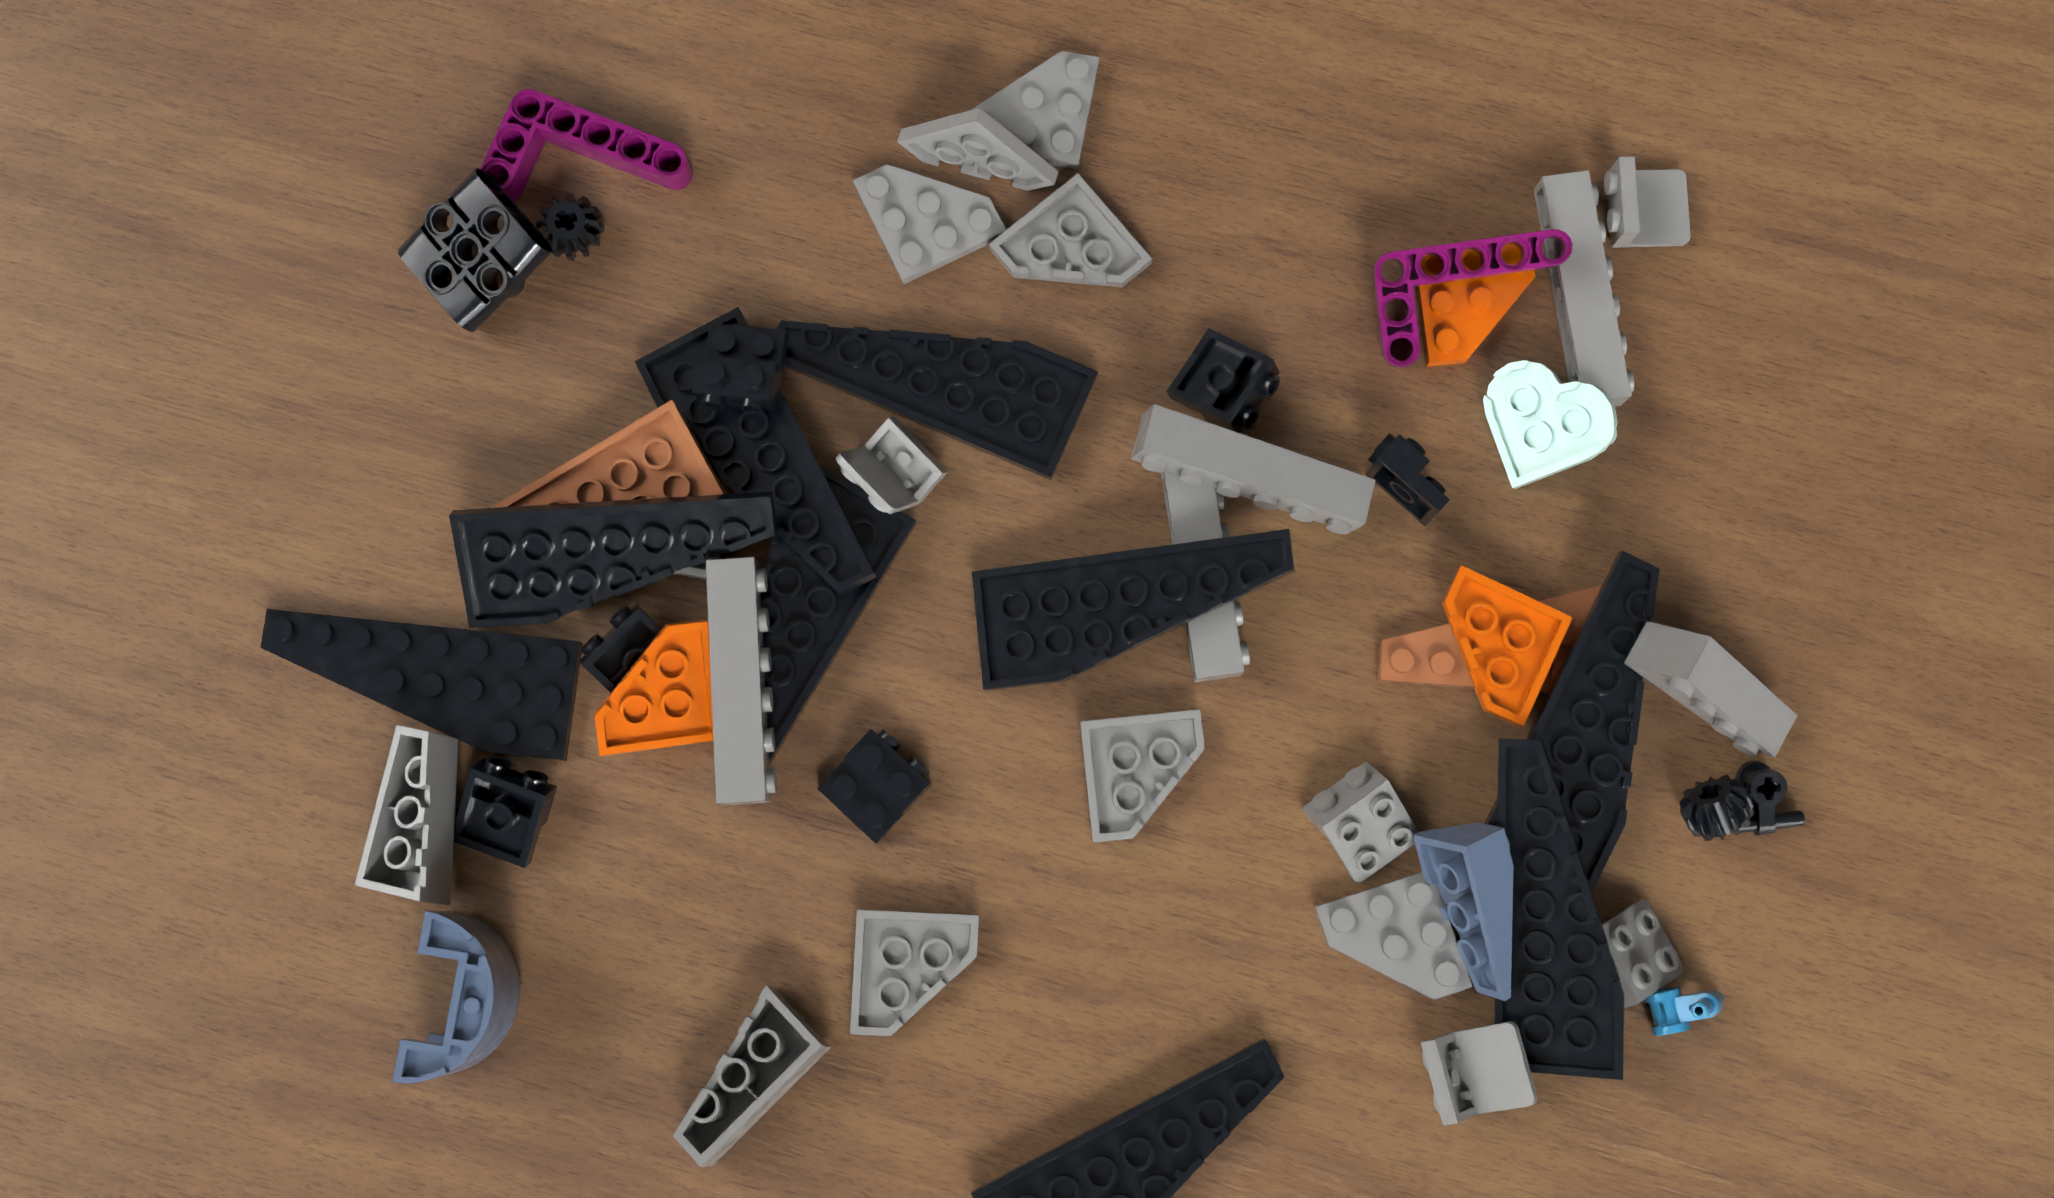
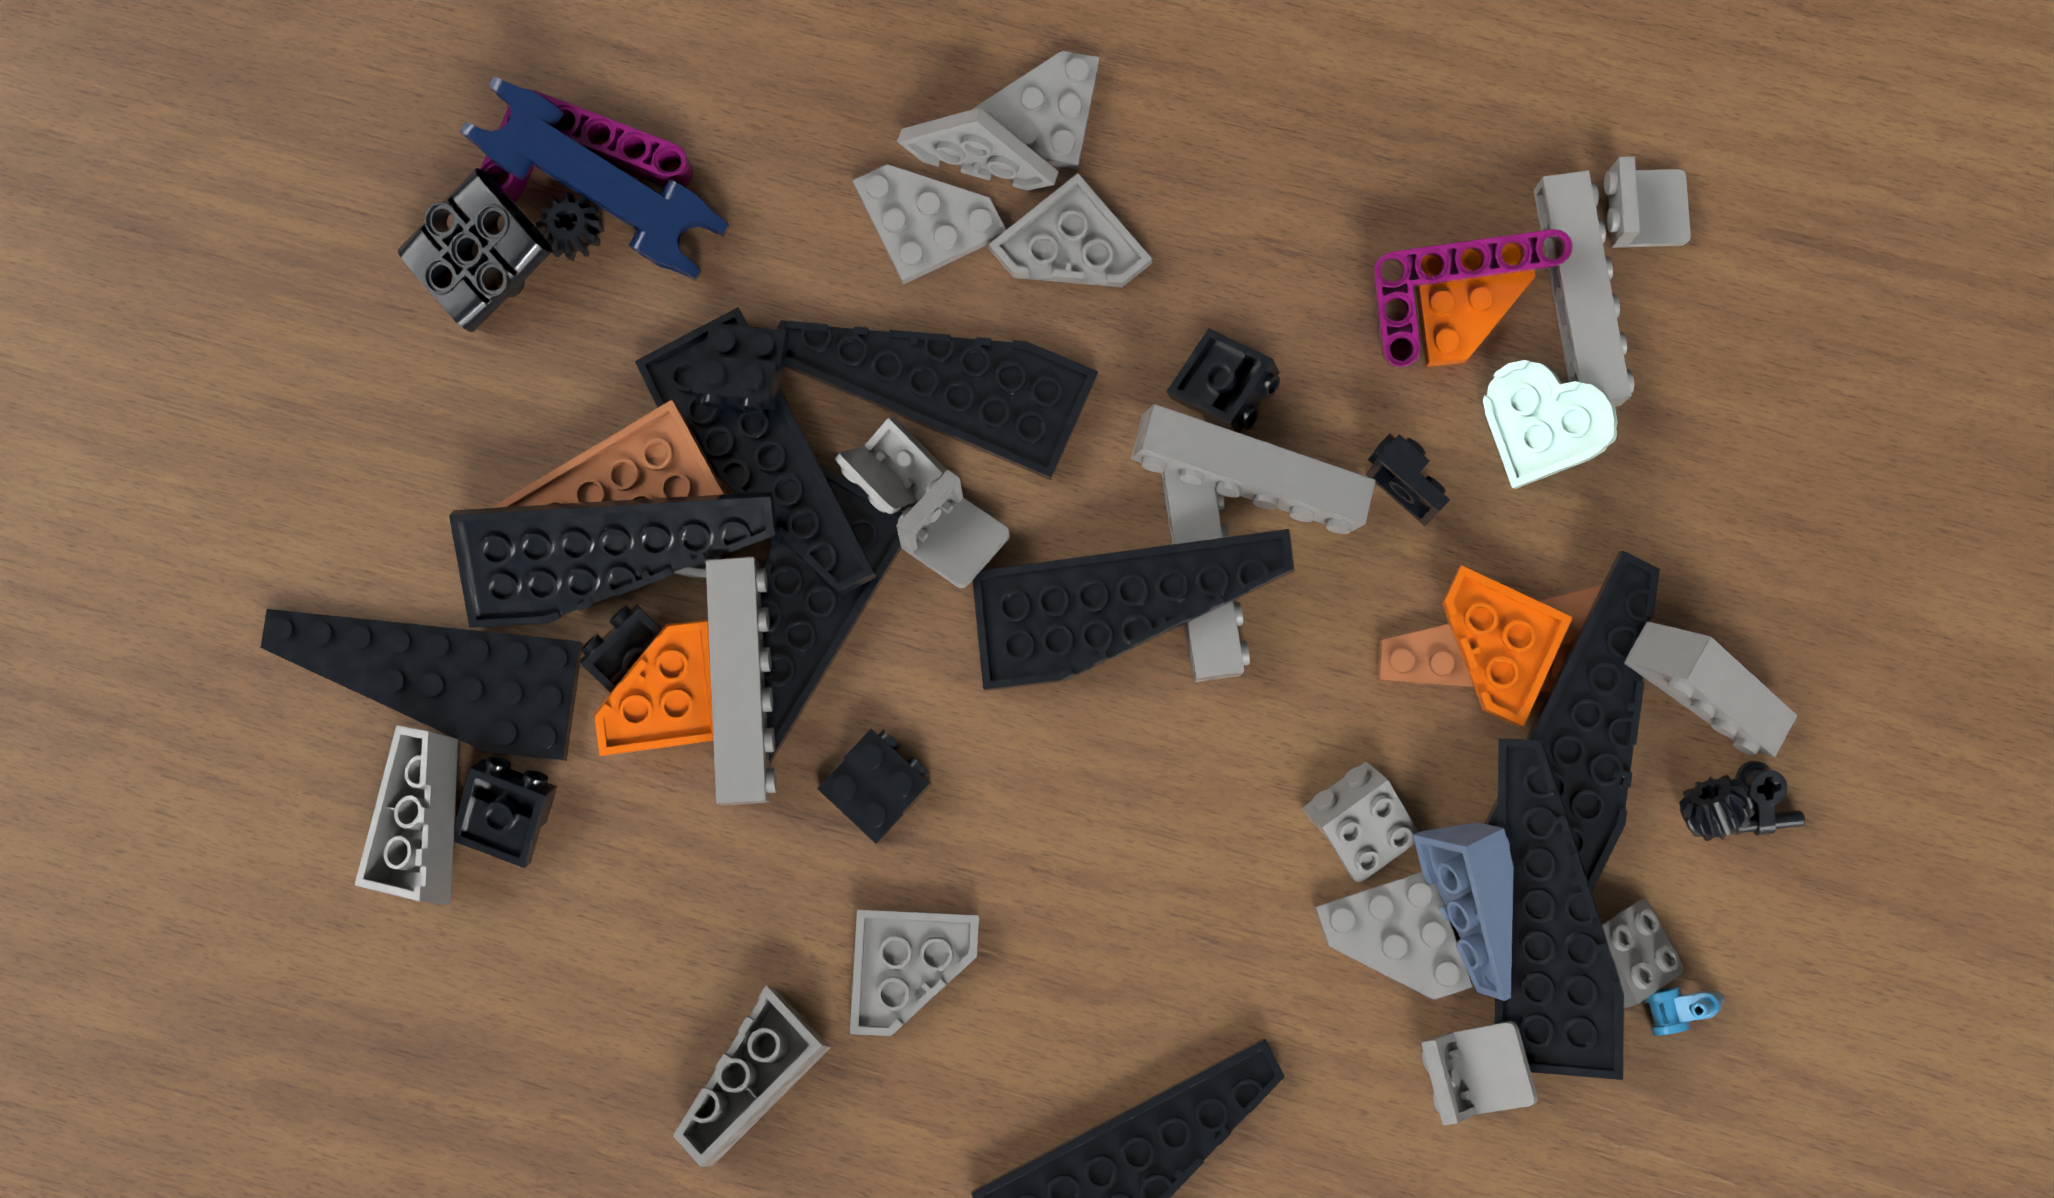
sand blue cylinder [392,911,520,1083] -> none
light grey plate [1080,709,1205,843] -> none
none -> dark blue piece [460,76,729,281]
none -> light grey bracket [896,470,1010,588]

